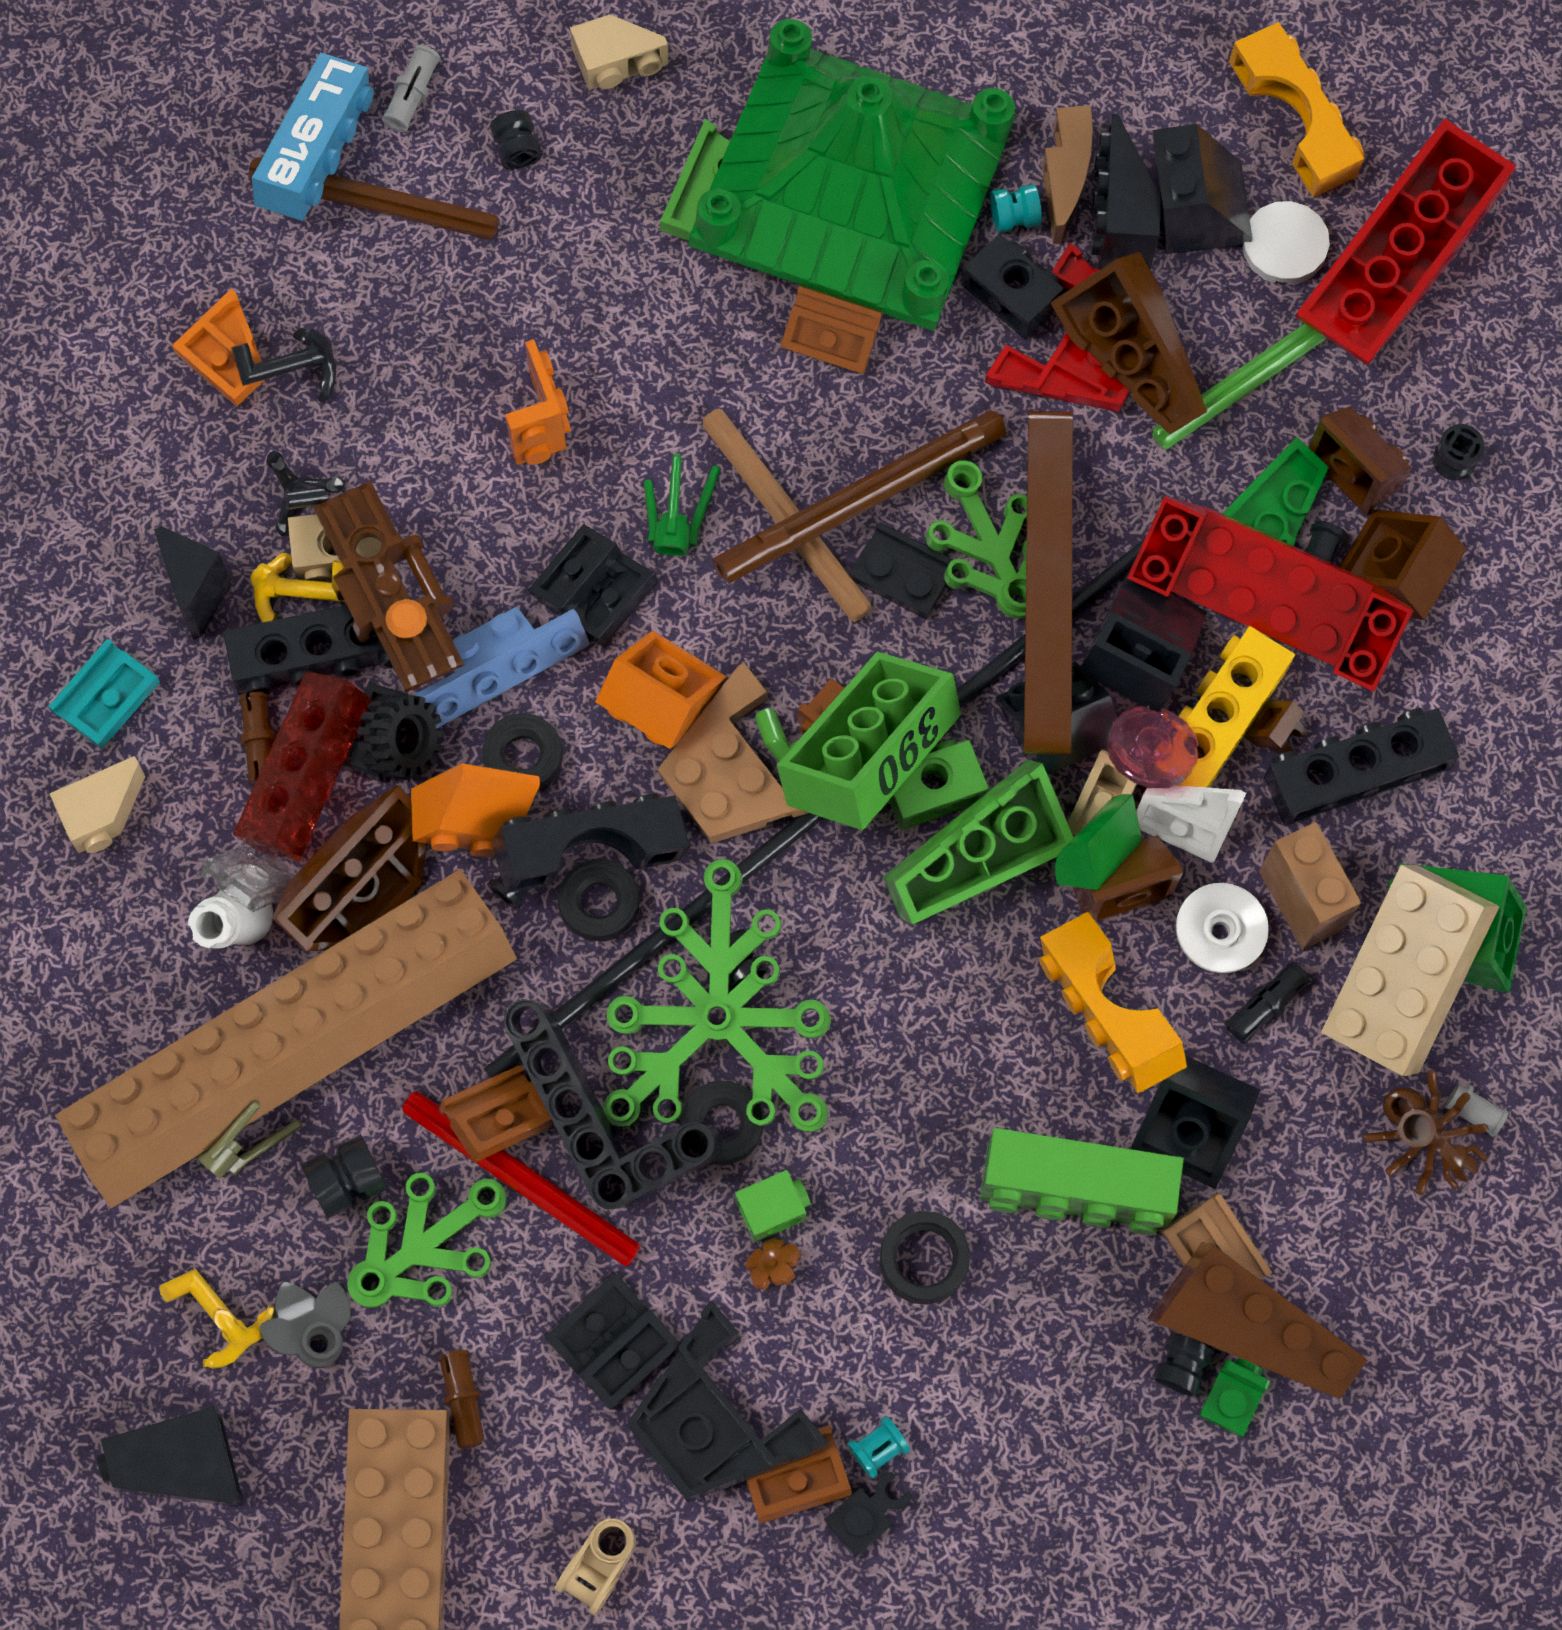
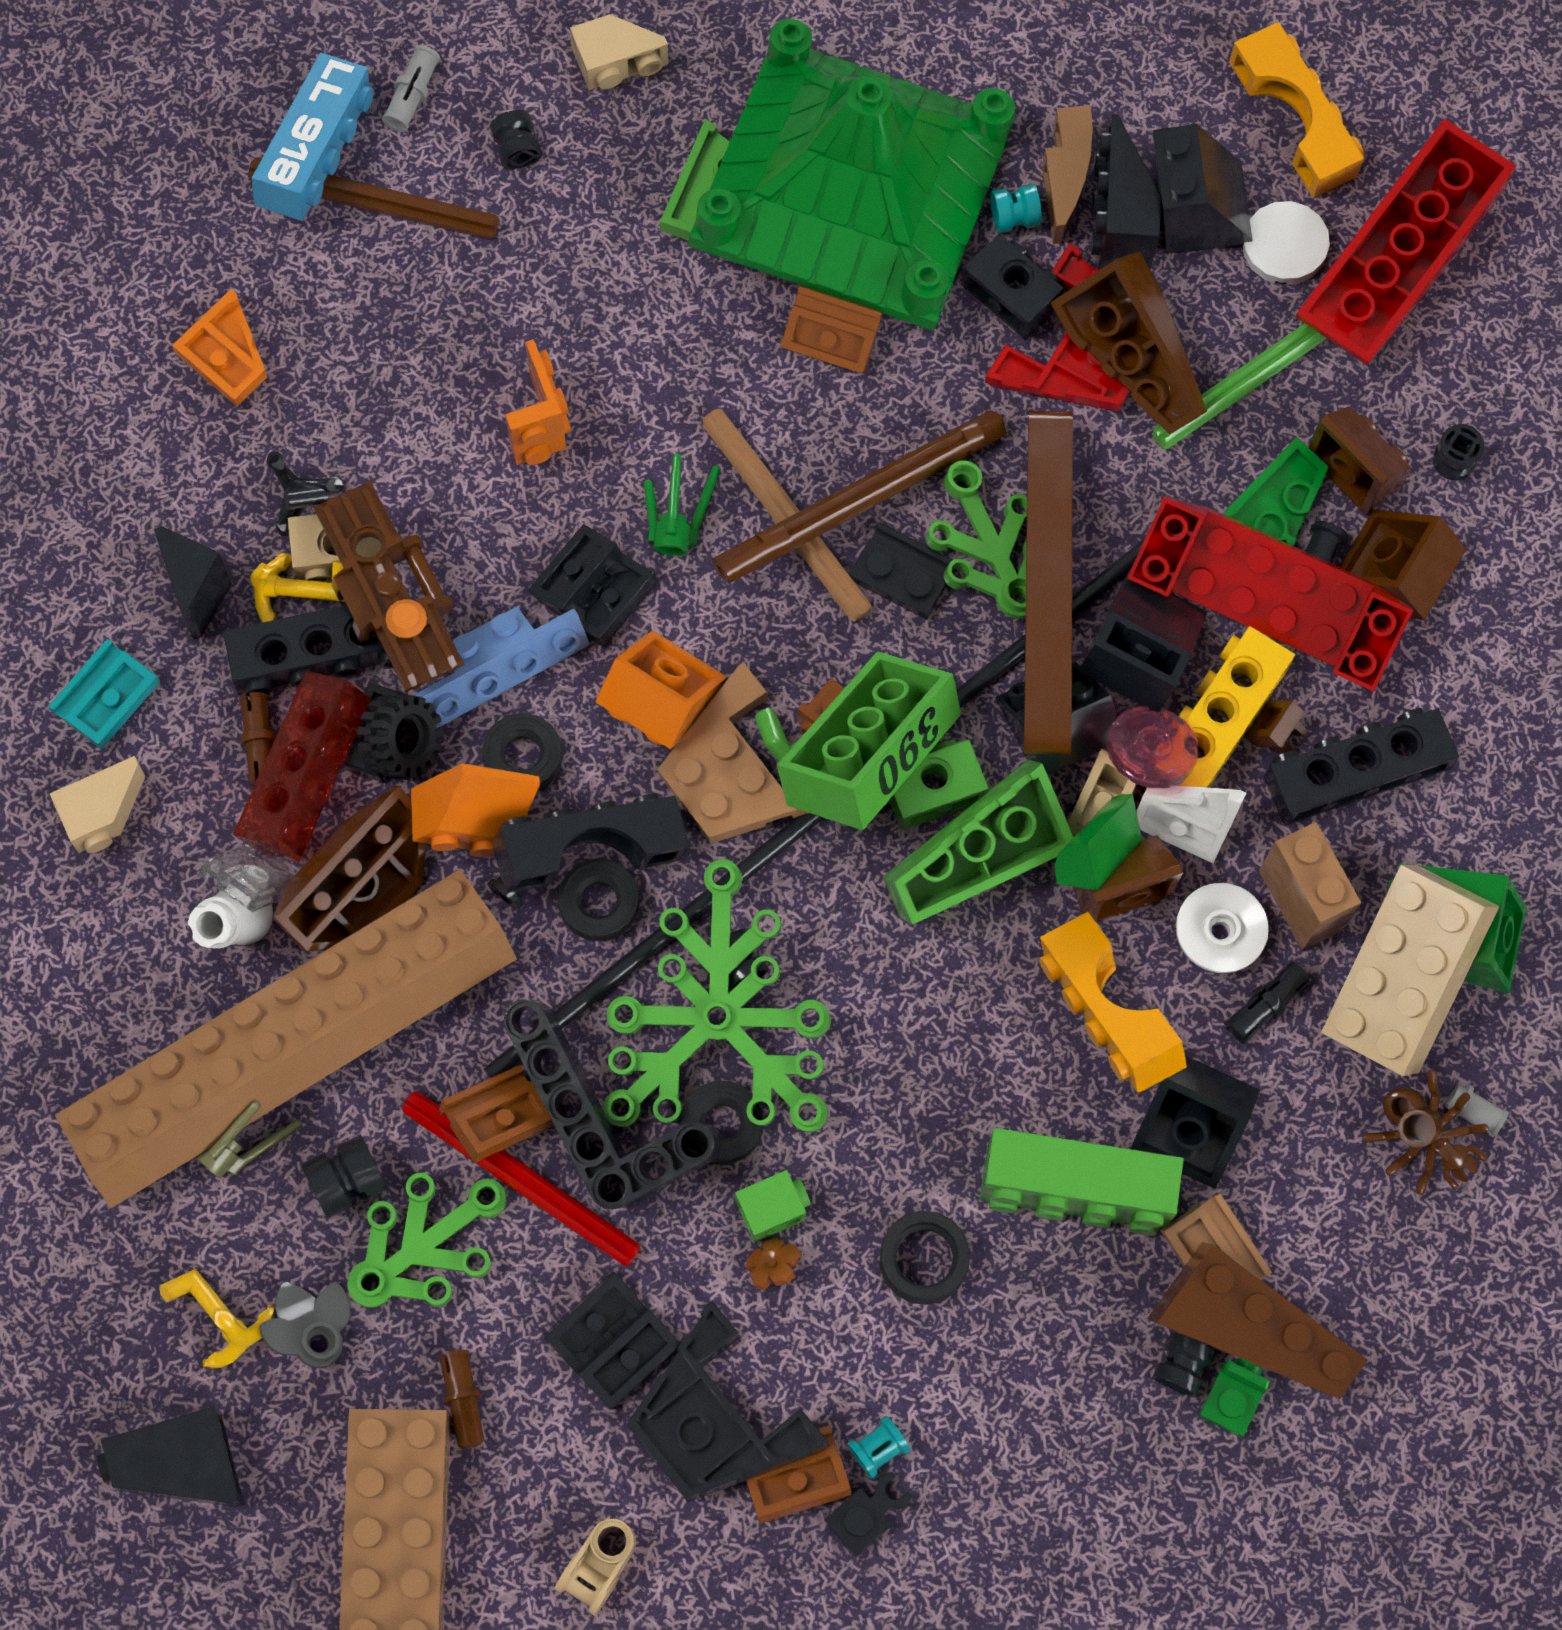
black piece [231,328,337,403] -> none

